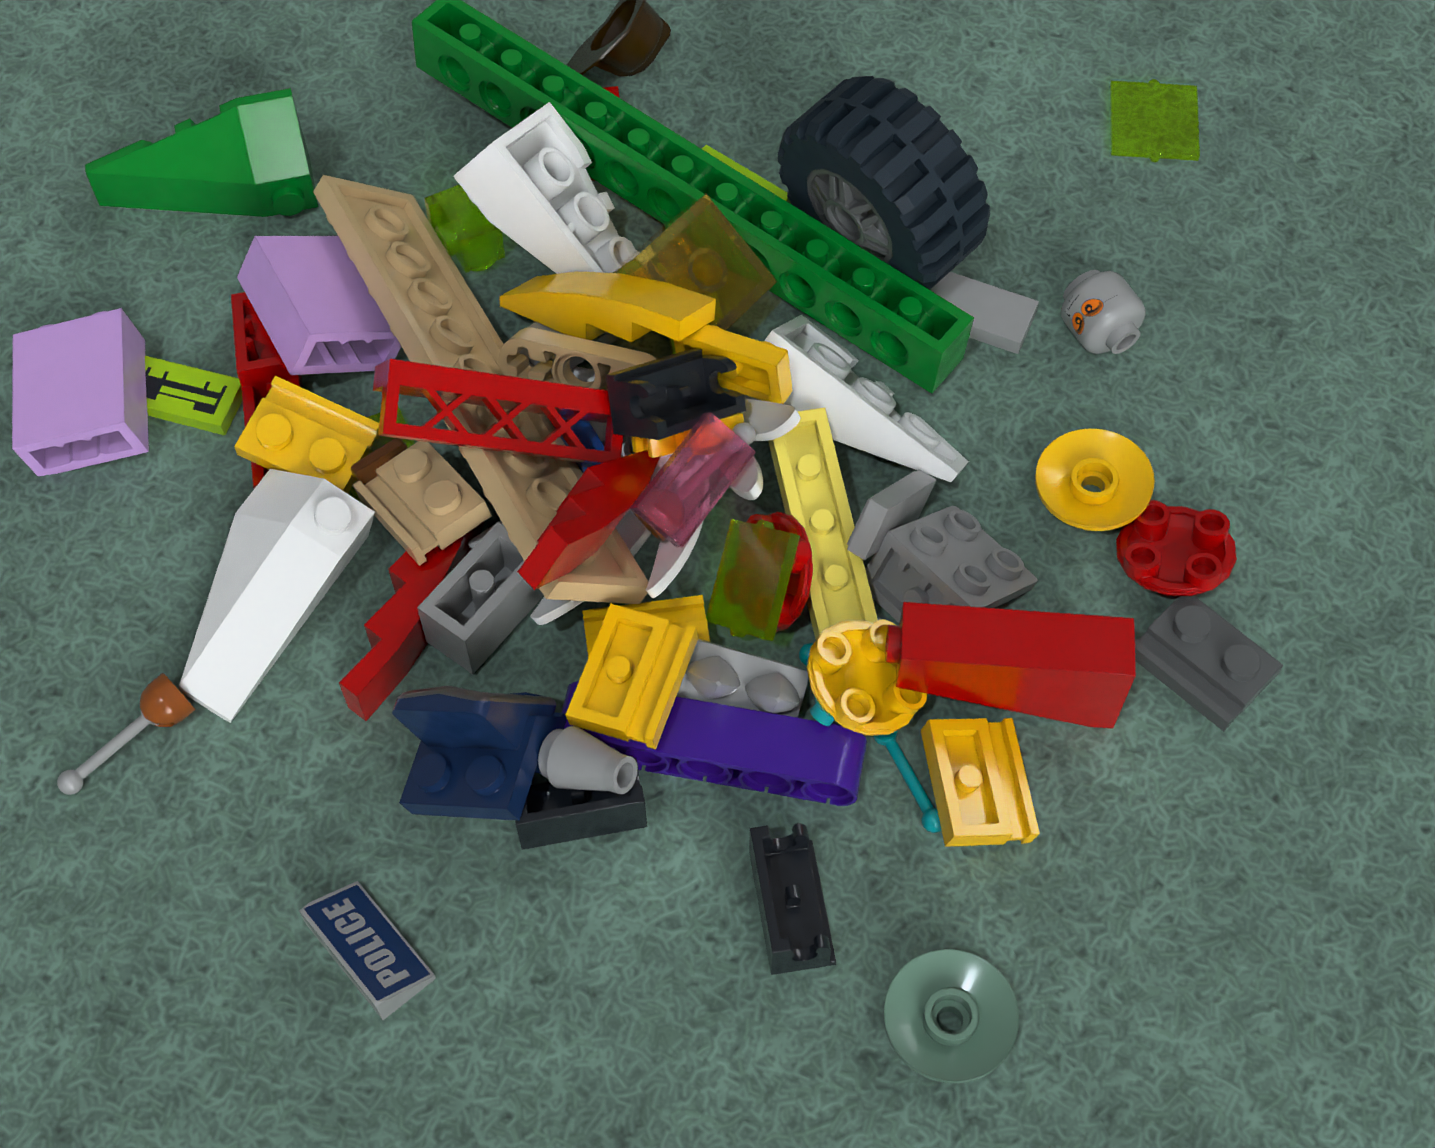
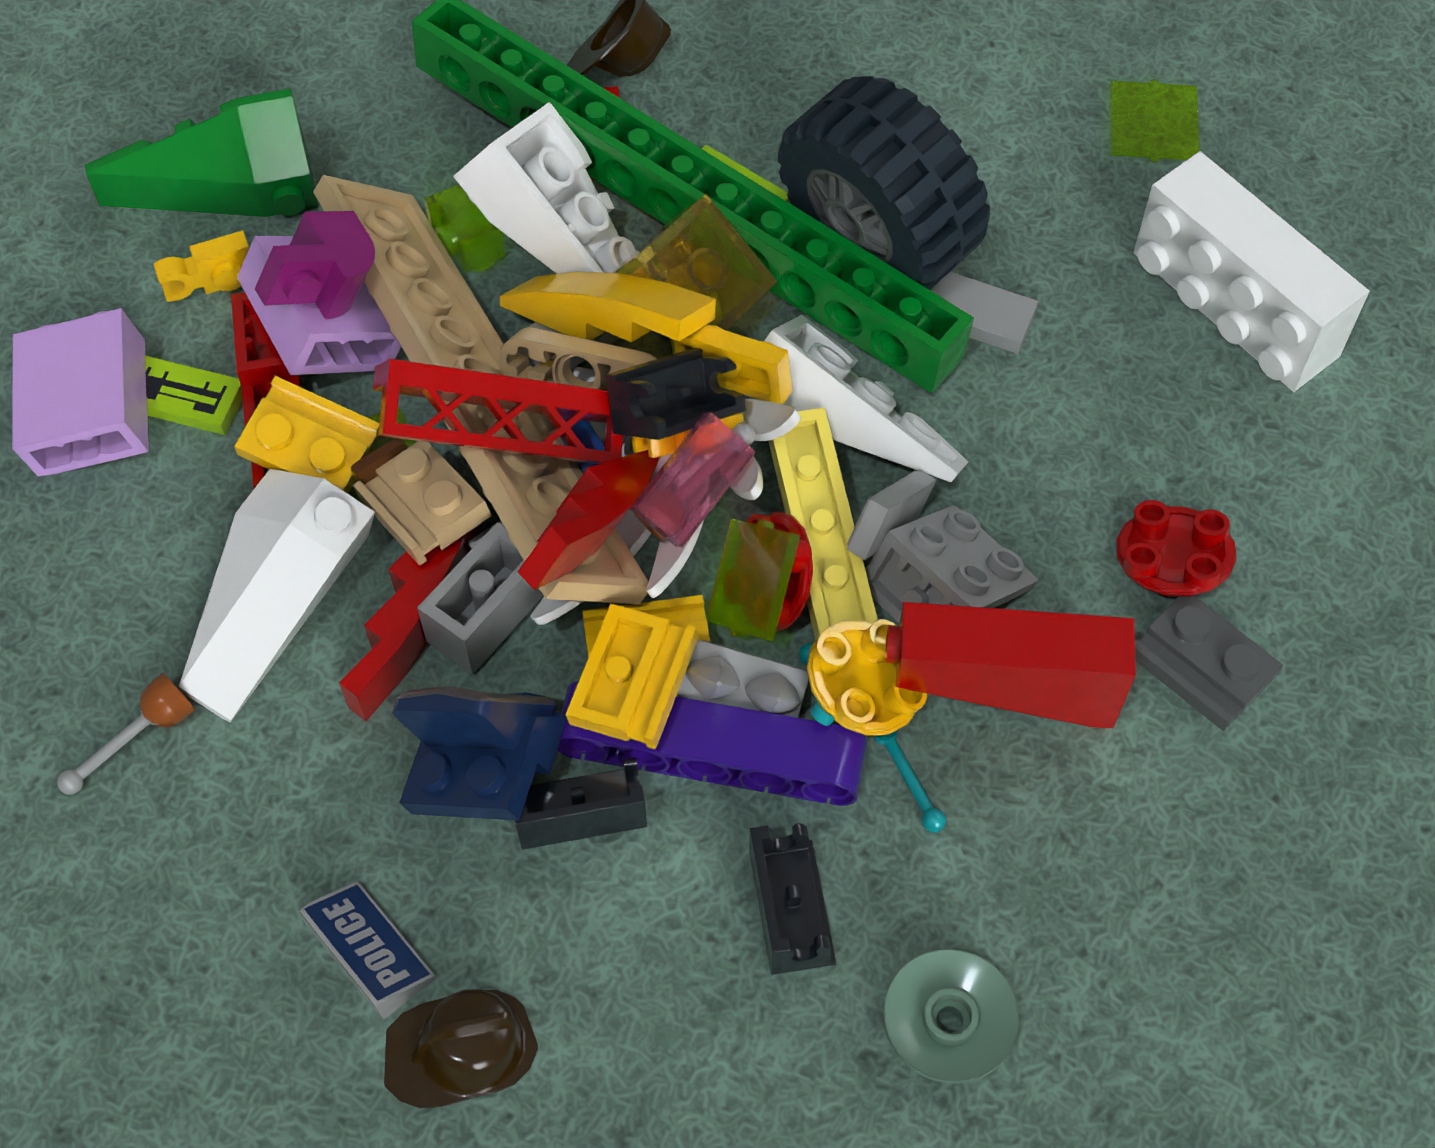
light grey cone [538,726,637,794] -> none
yellow plate [920,718,1040,847] -> none
yellow dish [1035,429,1155,531] -> none
light grey head [1060,270,1146,354] -> none
none -> yellow plate [153,230,249,302]
none -> magenta brick [255,211,375,319]
none -> dark brown piece [384,989,538,1108]
none -> white brick [1133,151,1370,392]

